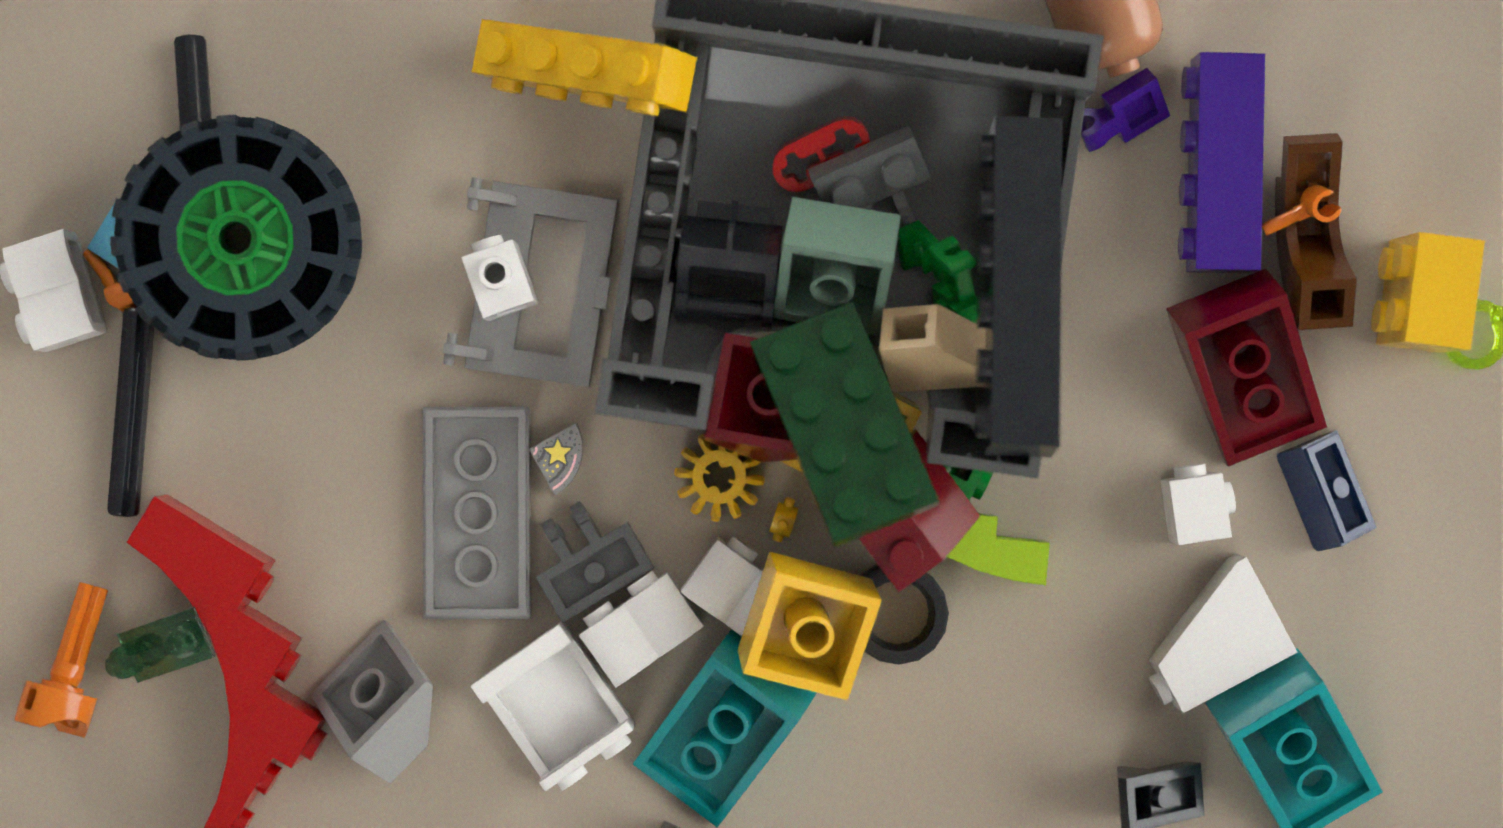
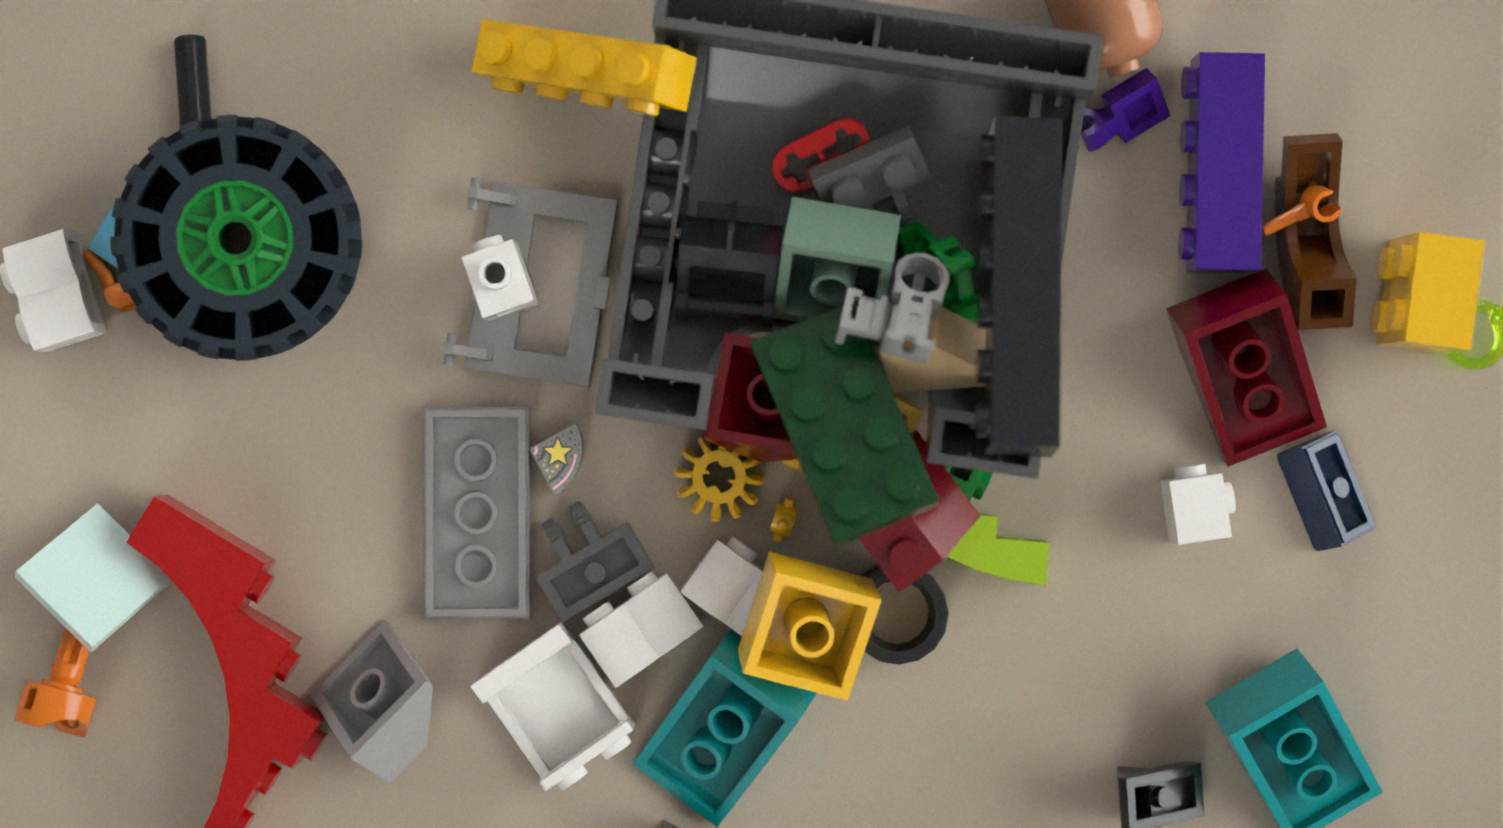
clear green hinge [105,607,216,683] -> none
black axle [107,307,154,517] -> none
white slope [1148,554,1297,713] -> none
none -> light aqua tile [15,503,171,652]
none -> light grey piece [835,253,949,363]

